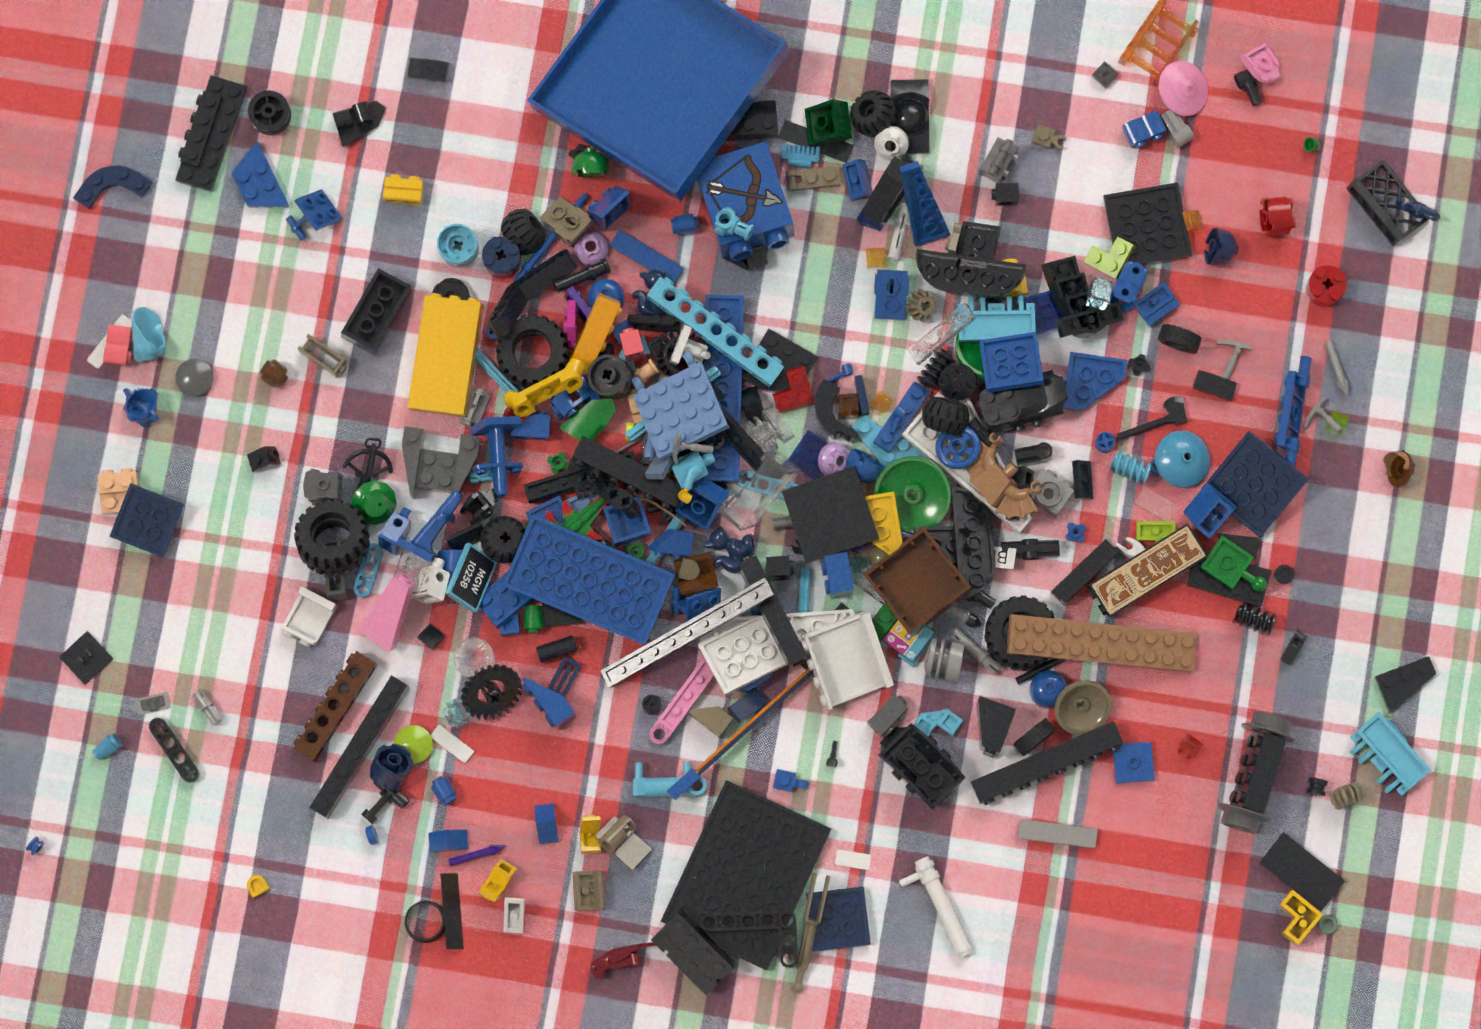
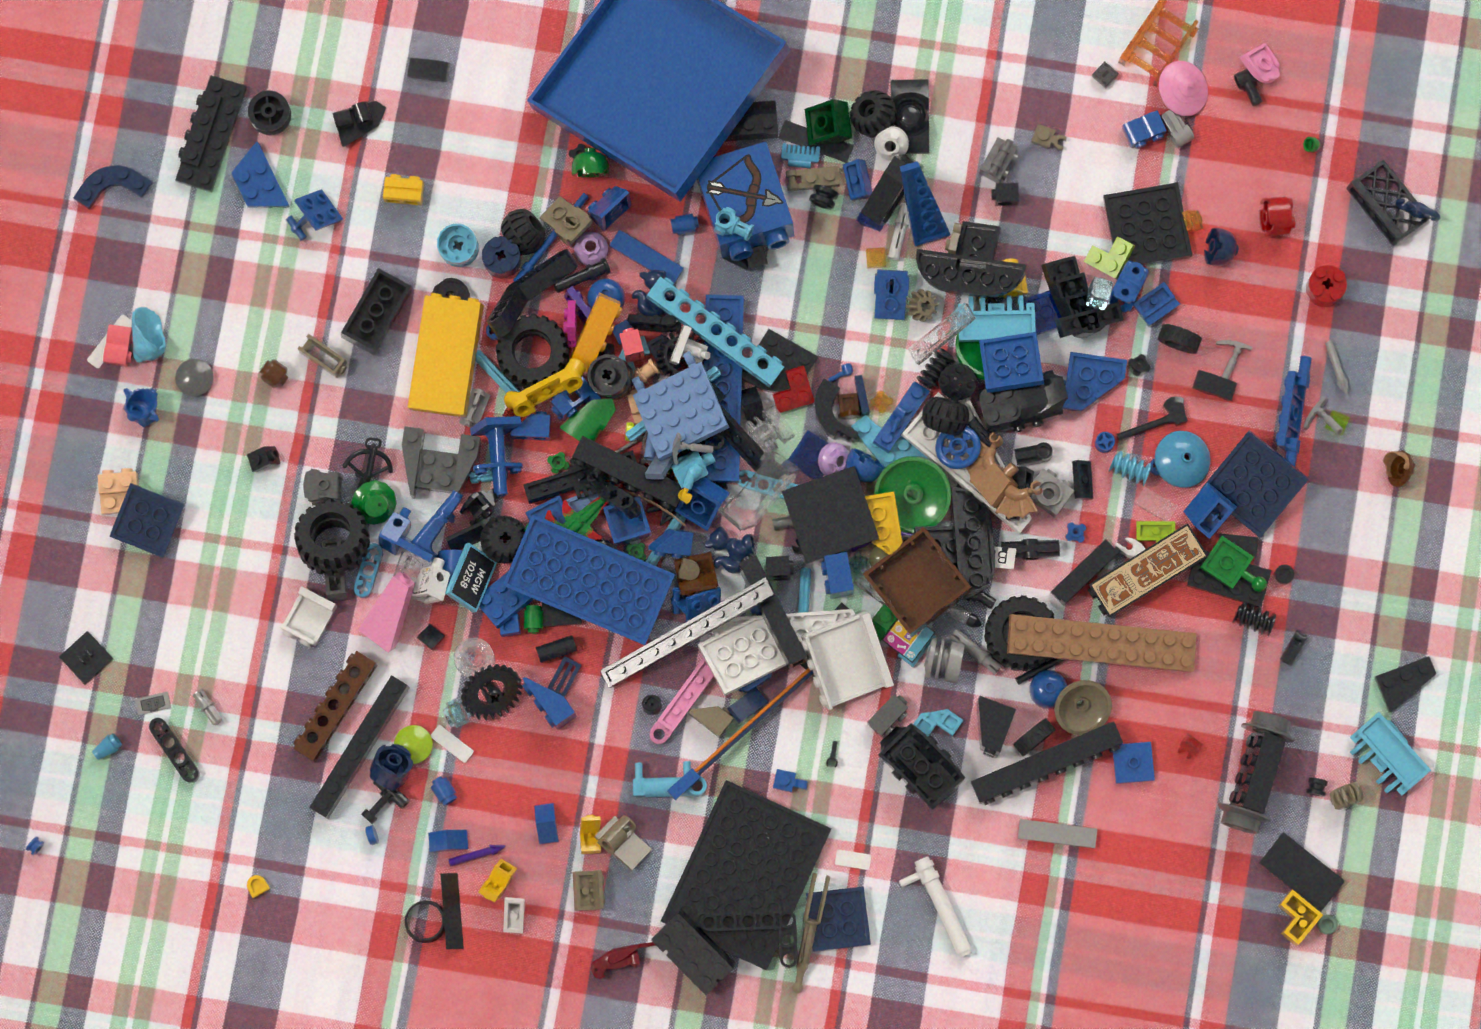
none -> black wheel [809,185,839,209]

